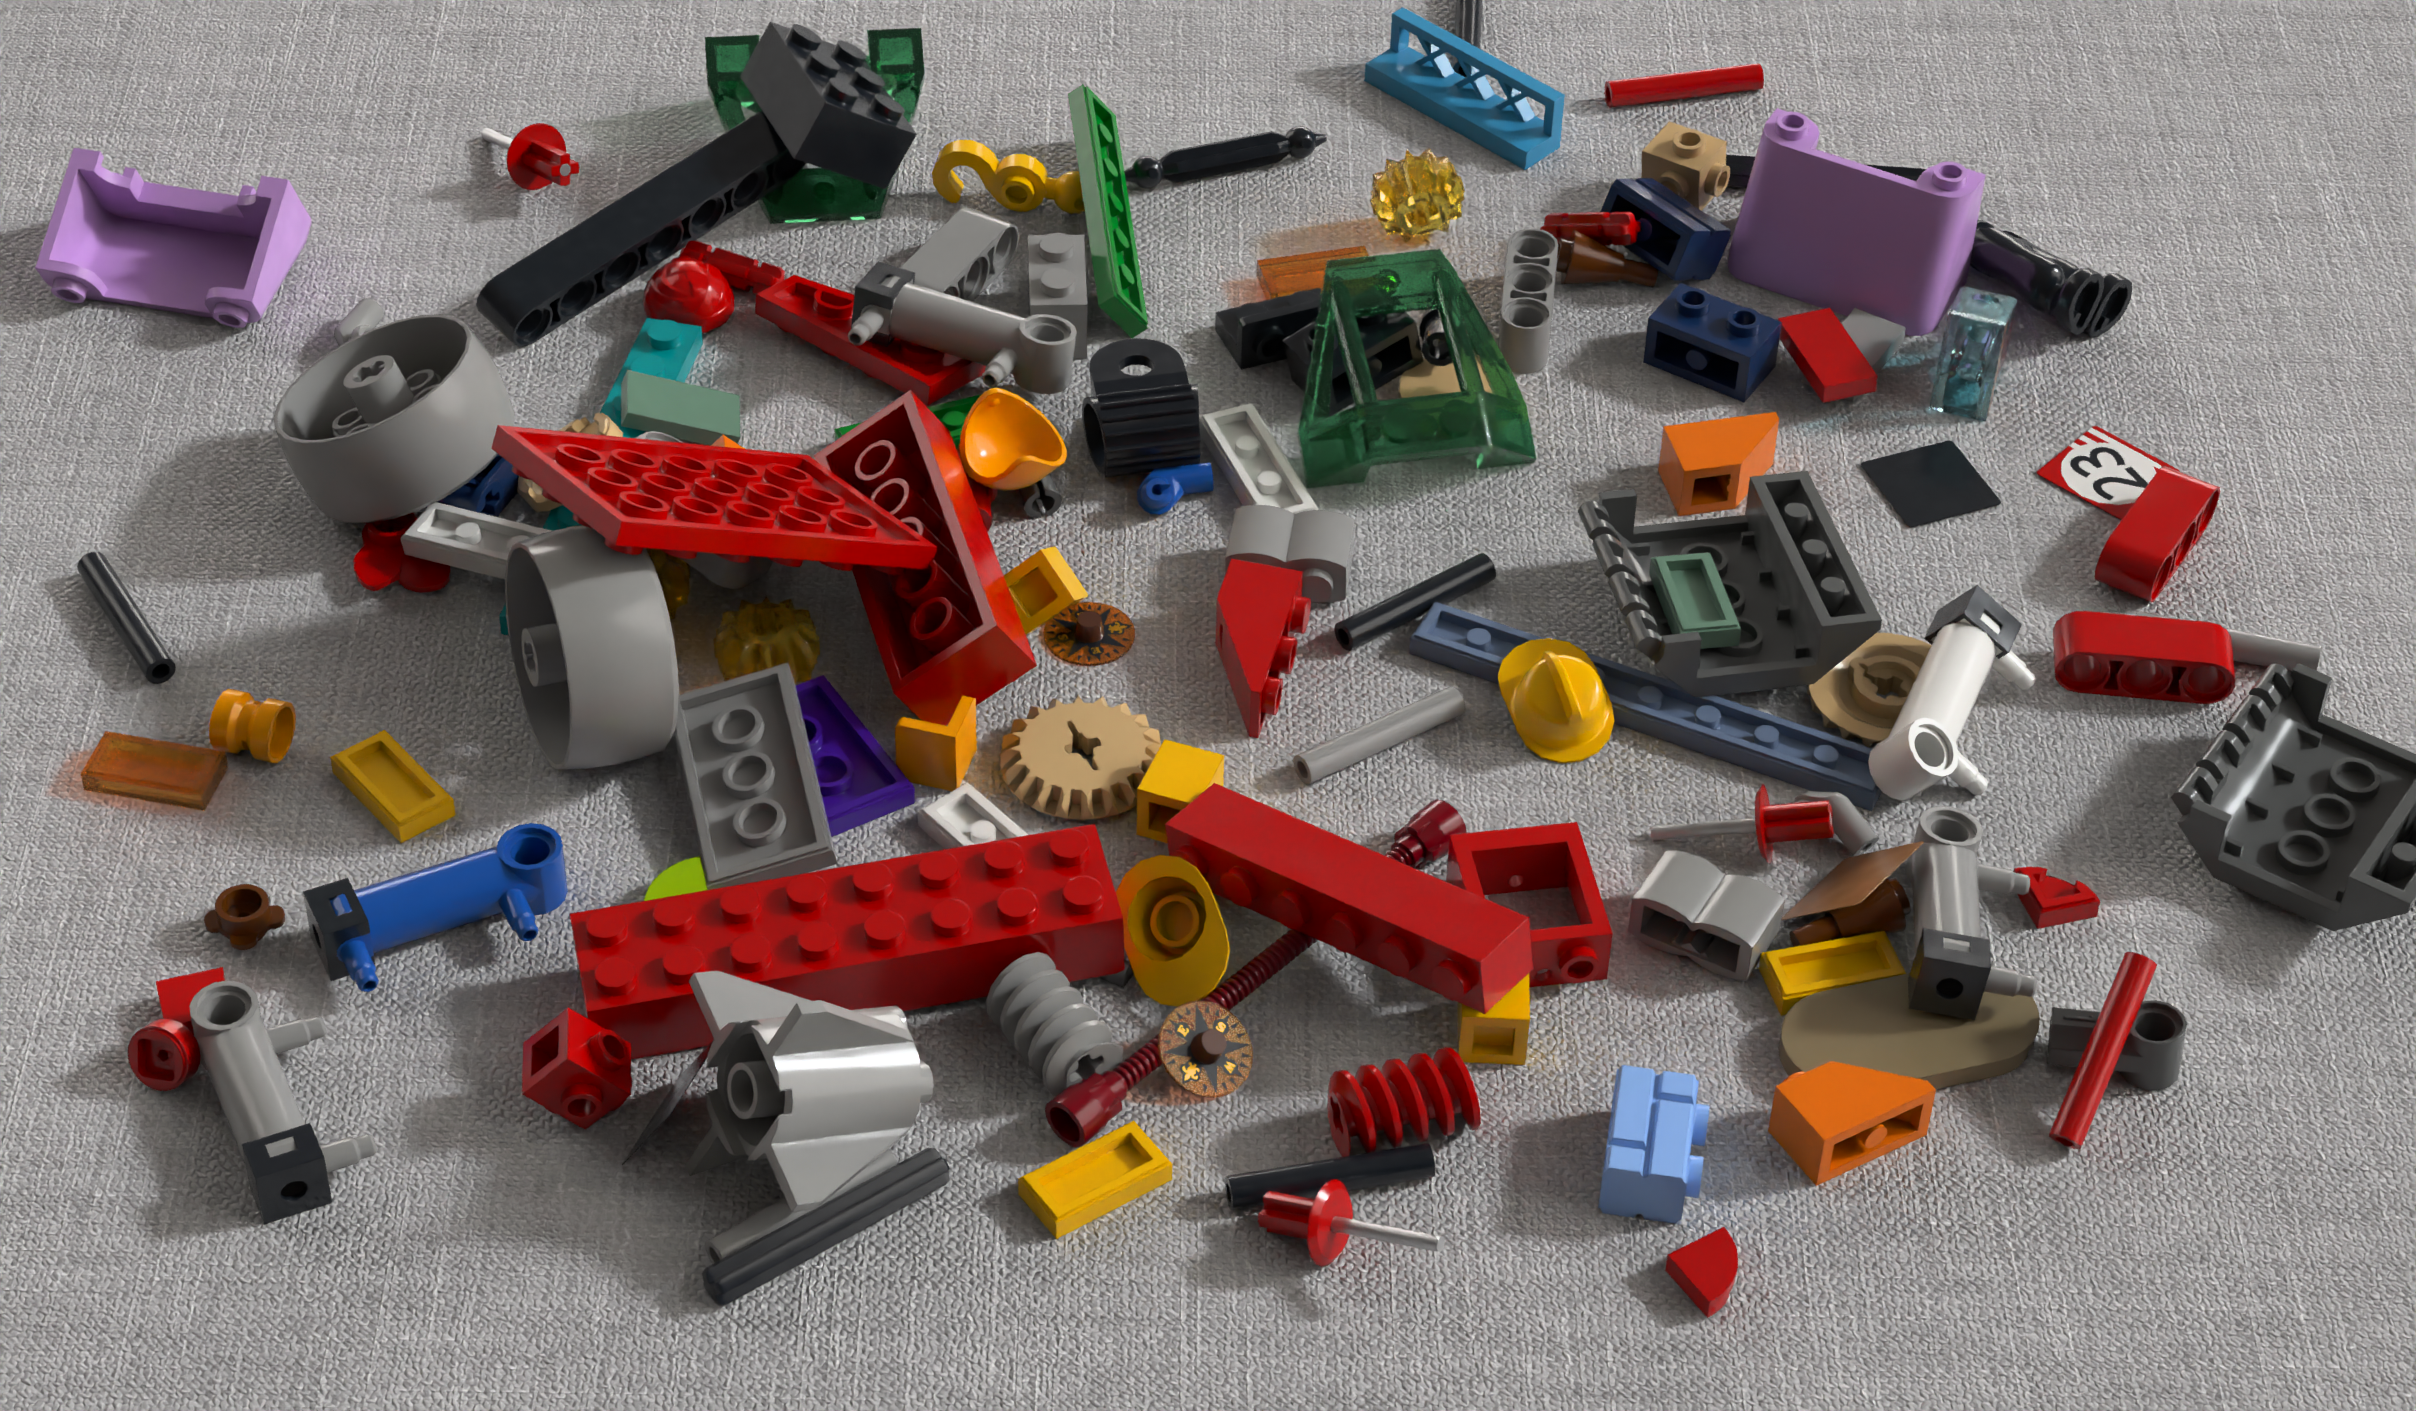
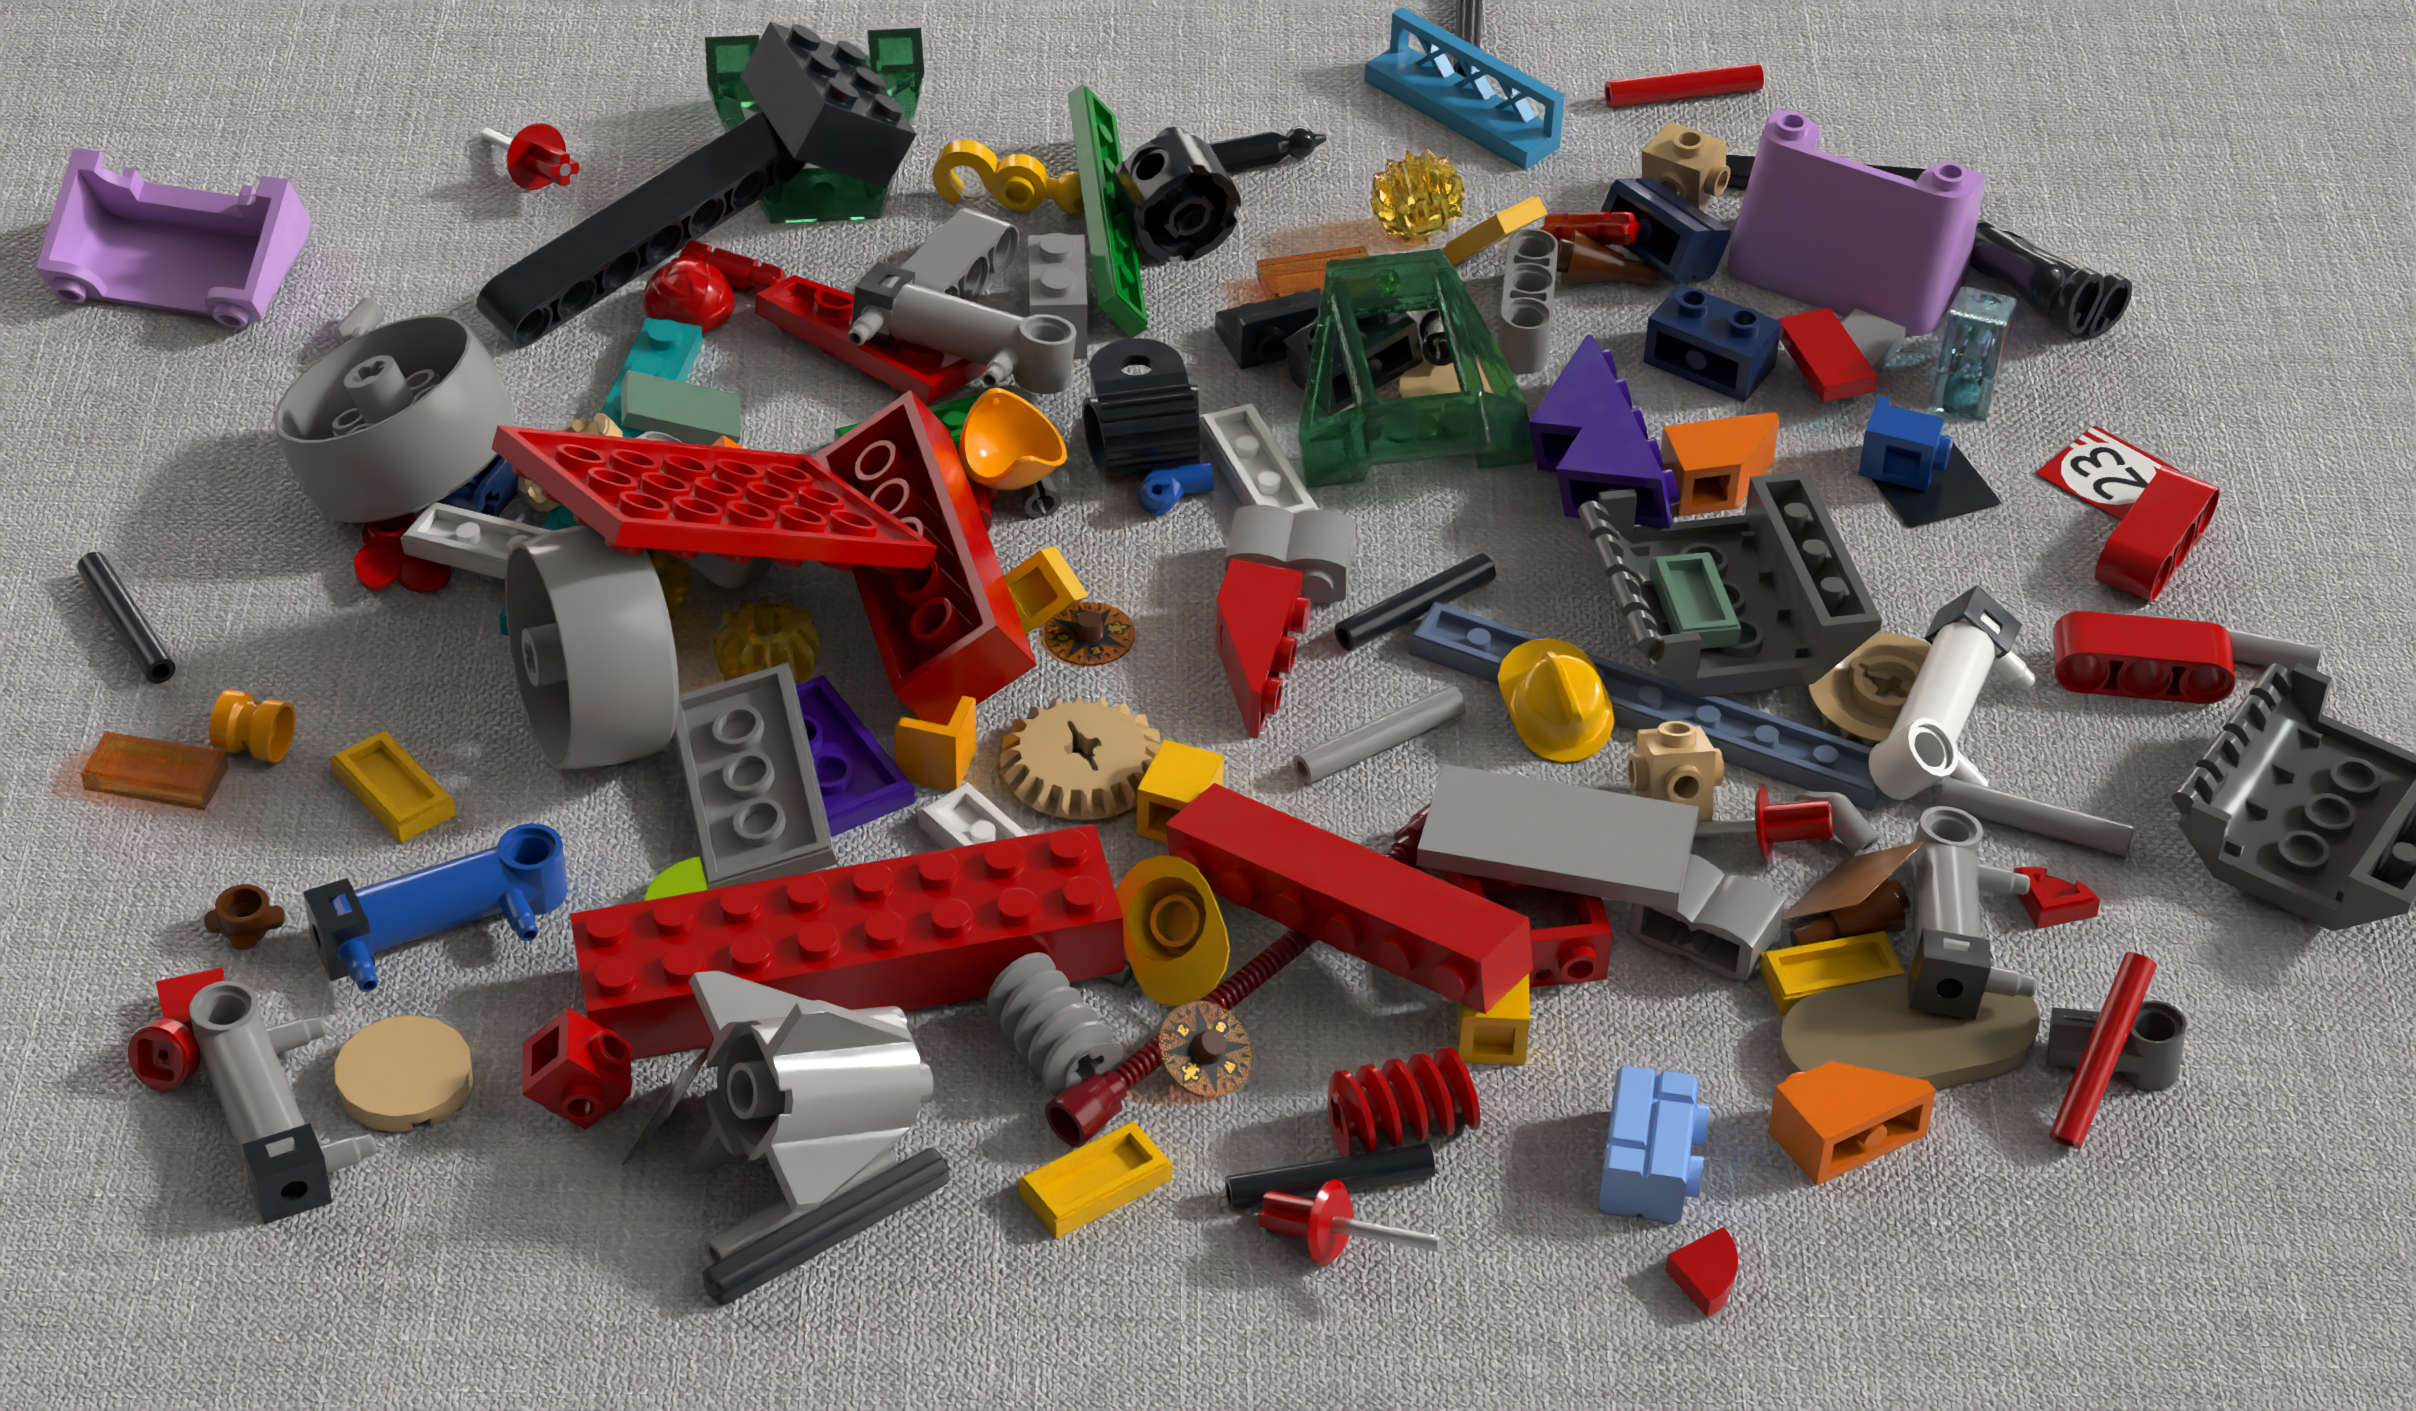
none -> tan tile [334,1015,473,1133]
none -> black brick [1111,126,1241,262]
none -> light grey tile [1416,764,1699,910]
none -> yellow tile [1443,196,1548,265]
none -> dark purple slope [1529,334,1680,529]
none -> tan brick [1627,721,1724,822]
none -> blue brick [1858,396,1953,492]
none -> light grey piece [1938,777,2134,857]

